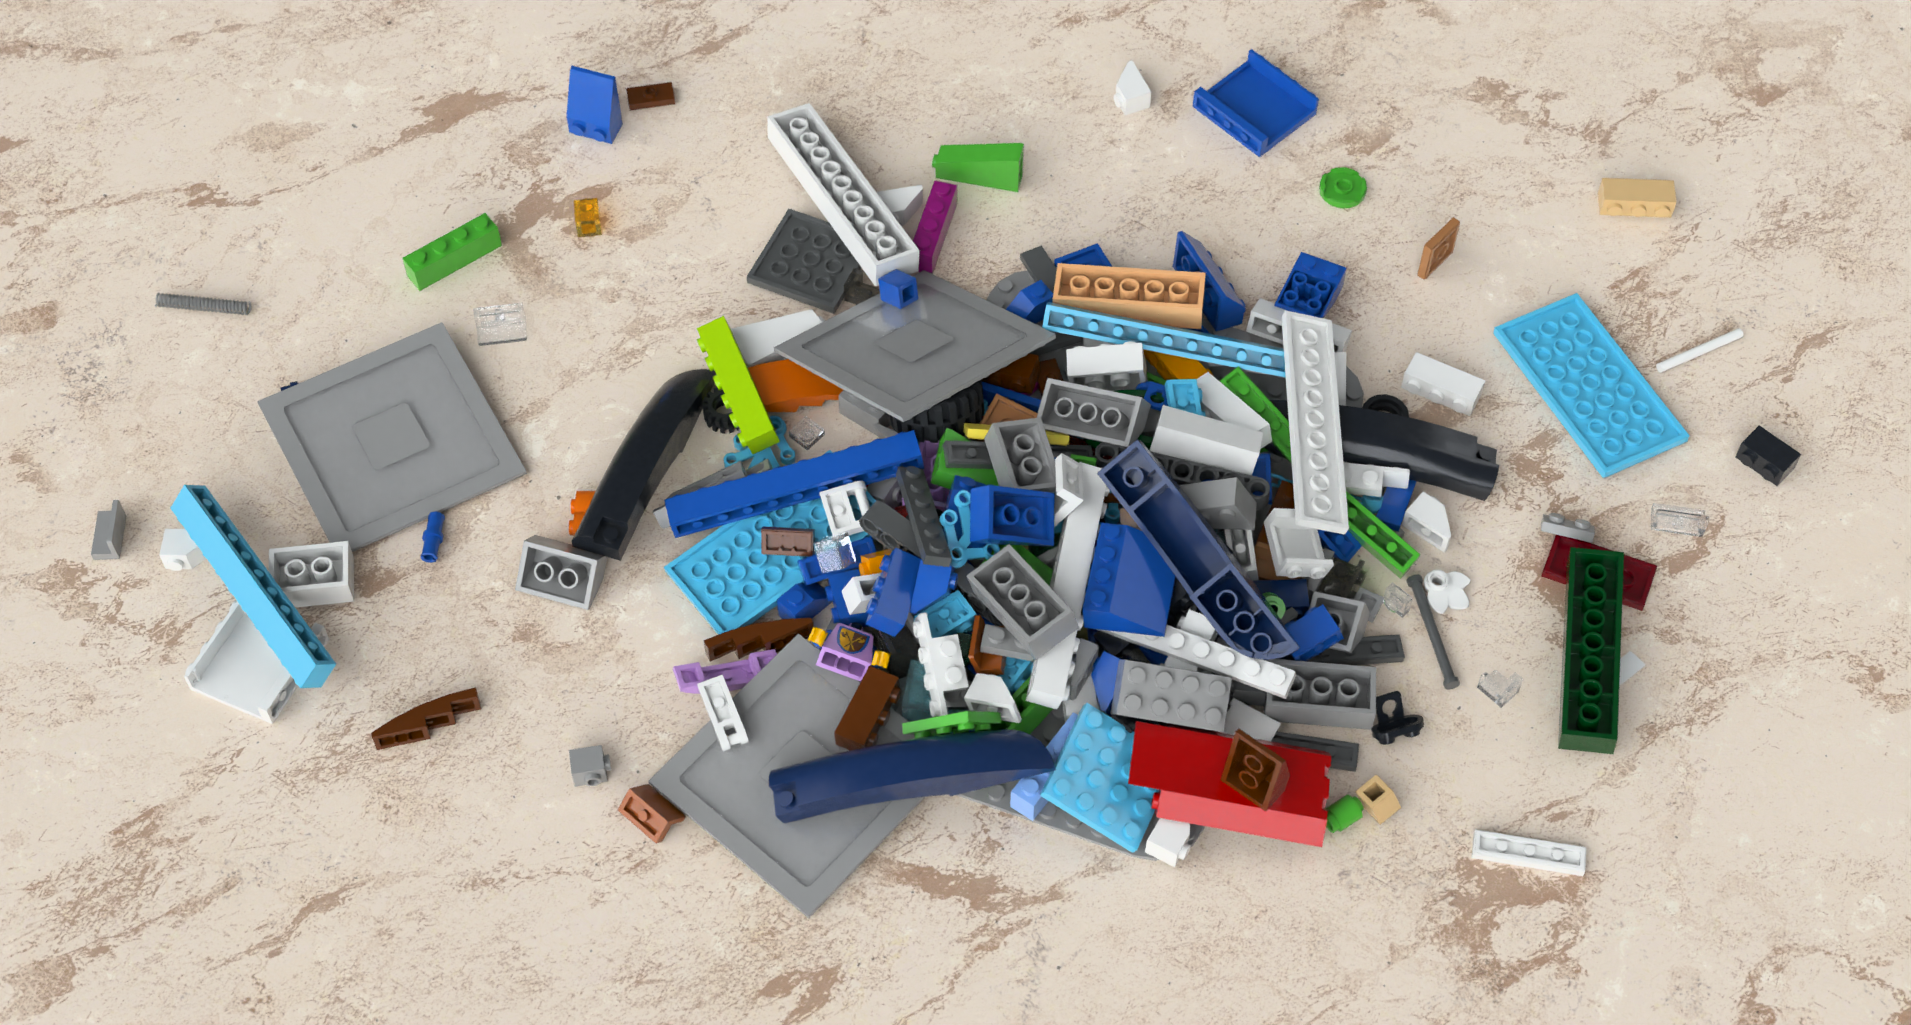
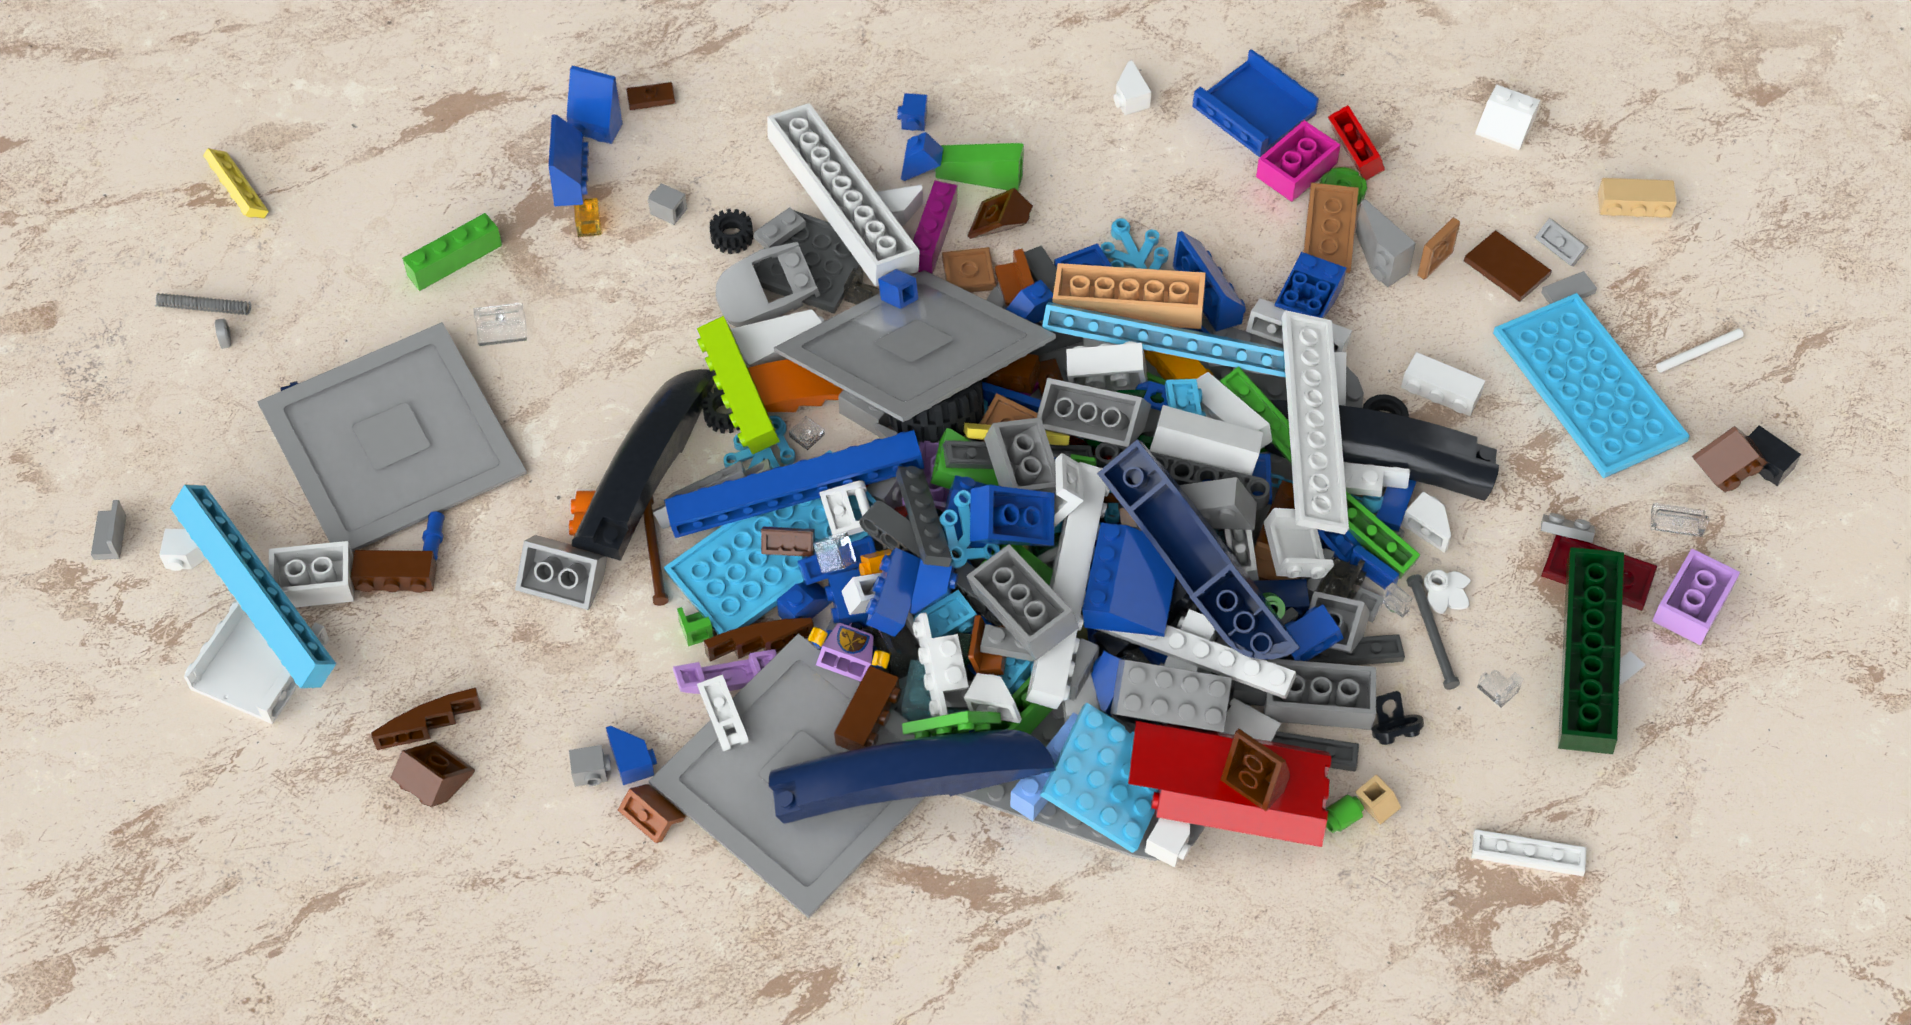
none -> light yellow plate [203,148,269,218]
none -> light grey tile [215,318,231,349]
none -> reddish brown brick [350,550,437,593]
none -> reddish brown slope [390,741,475,807]
none -> blue slope [548,114,589,207]
none -> blue slope [606,726,657,785]
none -> reddish brown bar [643,496,669,606]
none -> light grey brick [648,183,687,225]
none -> bright green panel [677,607,713,647]
none -> black tyre [709,209,754,254]
none -> light grey slope [716,242,820,327]
none -> light grey plate [753,207,806,248]
none -> blue brick [897,93,927,131]
none -> blue slope [901,132,943,181]
none -> medium nougat tile [942,247,996,293]
none -> reddish brown slope [967,188,1033,239]
none -> dark orange panel [995,249,1034,306]
none -> medium azure plant [1101,218,1169,270]
none -> dark pink brick [1256,120,1340,202]
none -> medium nougat plate [1304,183,1358,273]
none -> red brick [1328,105,1385,180]
none -> blue tile [1349,544,1400,593]
none -> light grey slope [1356,199,1416,287]
none -> reddish brown tile [1464,230,1552,302]
none -> white slope [1476,85,1540,150]
none -> light grey plate [1535,218,1588,267]
none -> light grey tile [1541,271,1597,304]
none -> lavender brick [1652,549,1740,646]
none -> slope [1692,426,1768,493]

